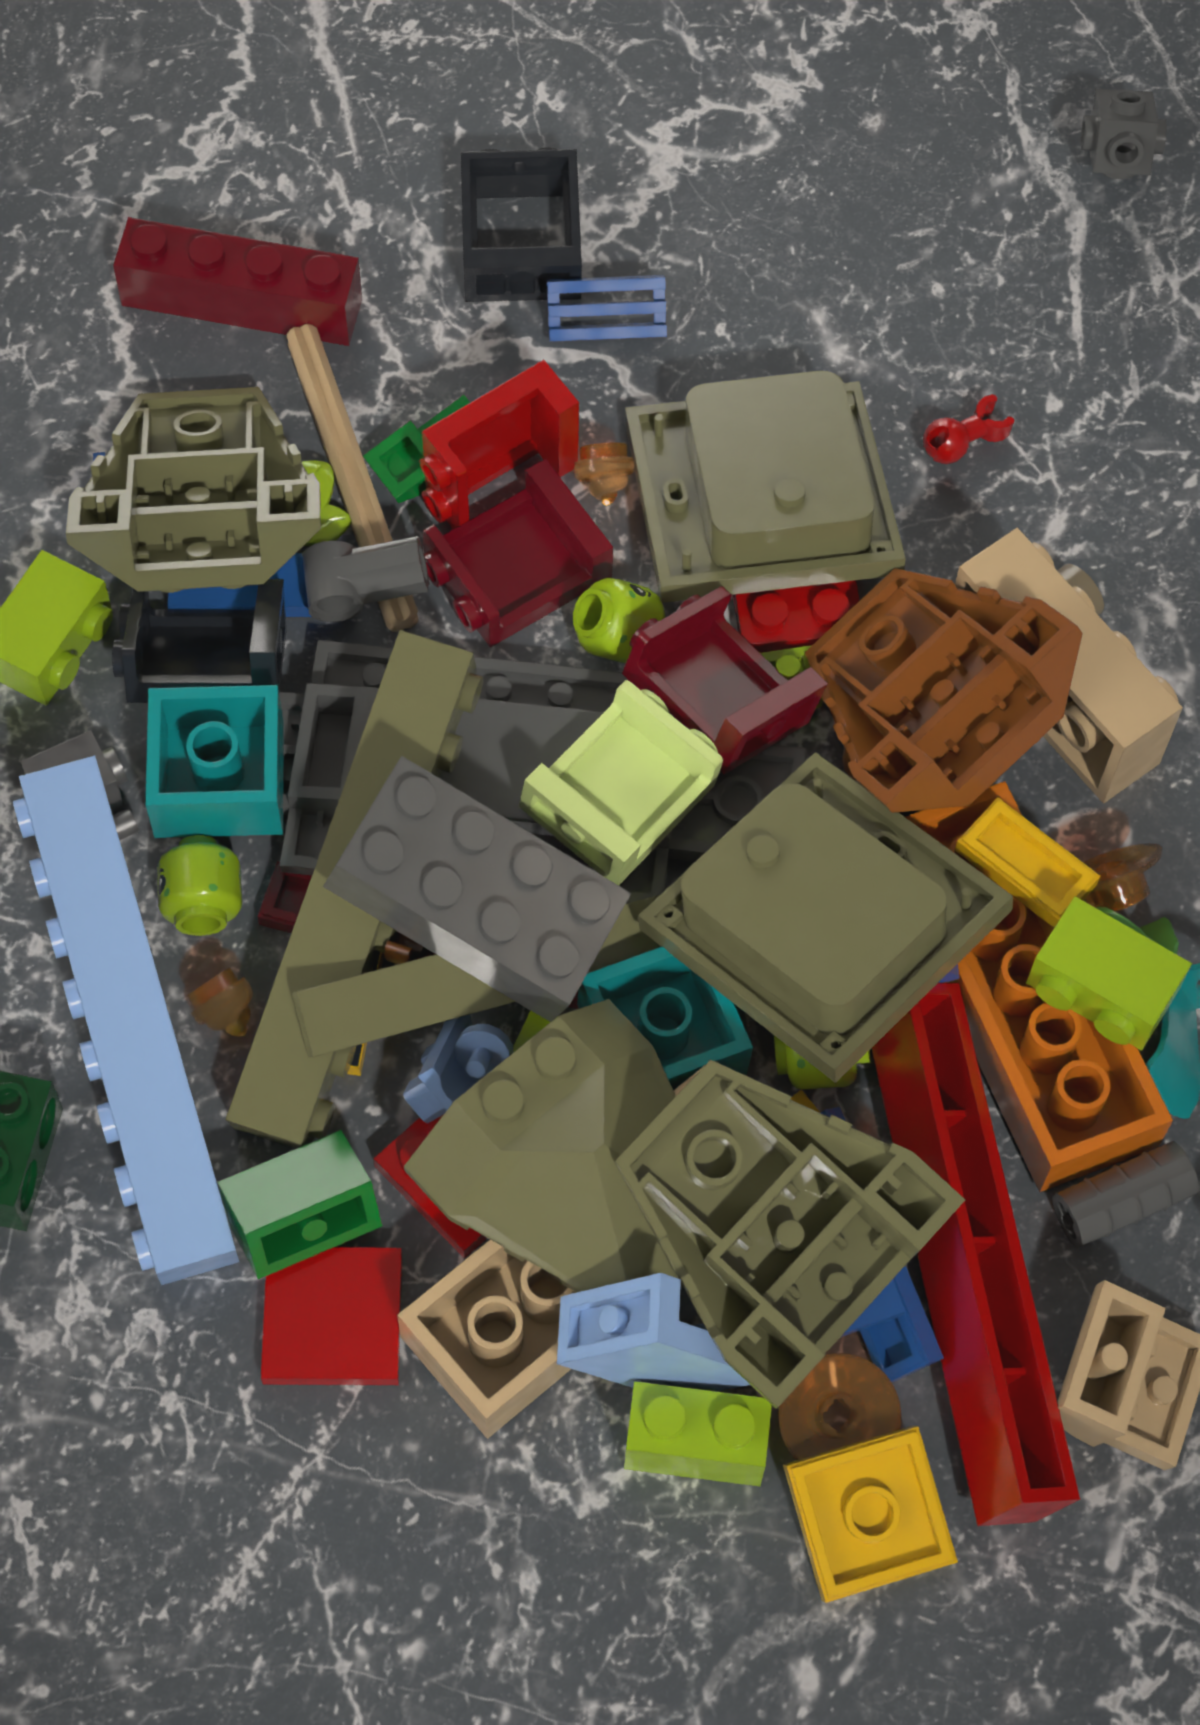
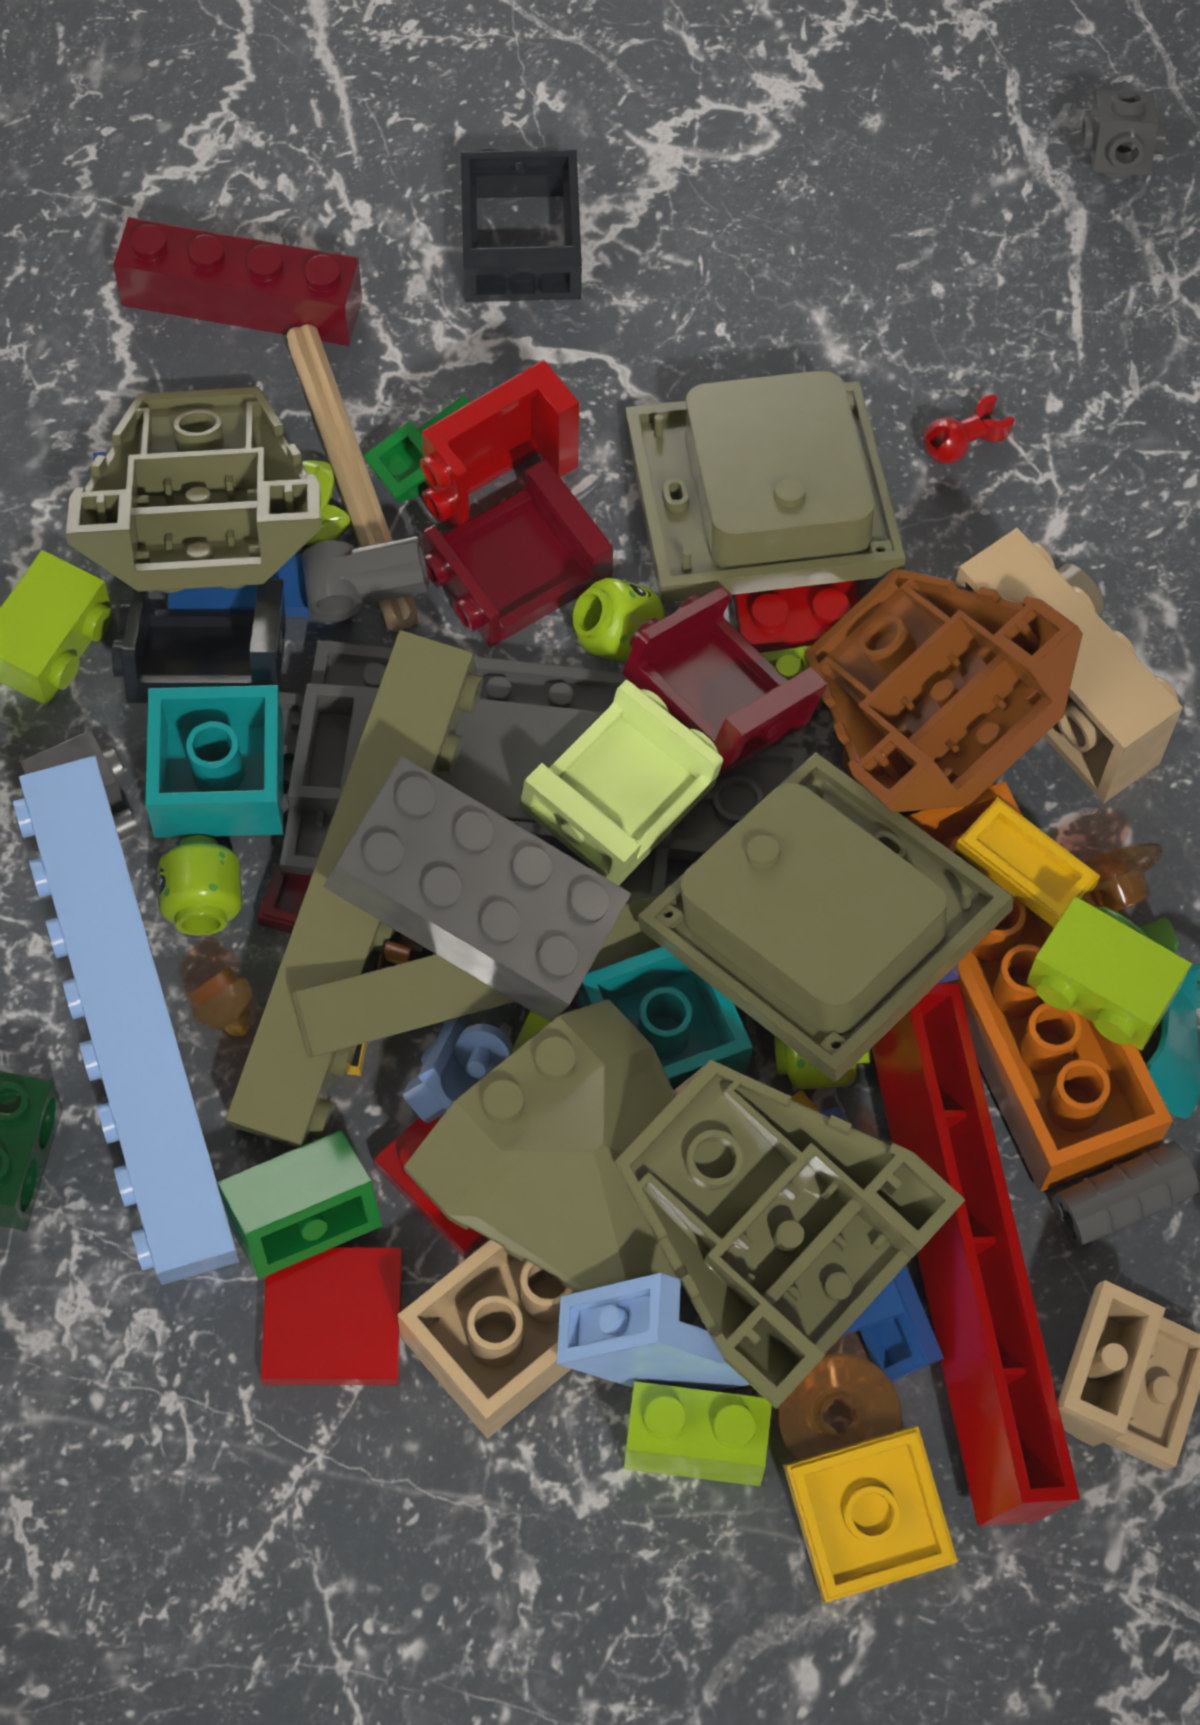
tile [547,275,667,341] -> none
clear orange plate [574,442,635,506] -> none

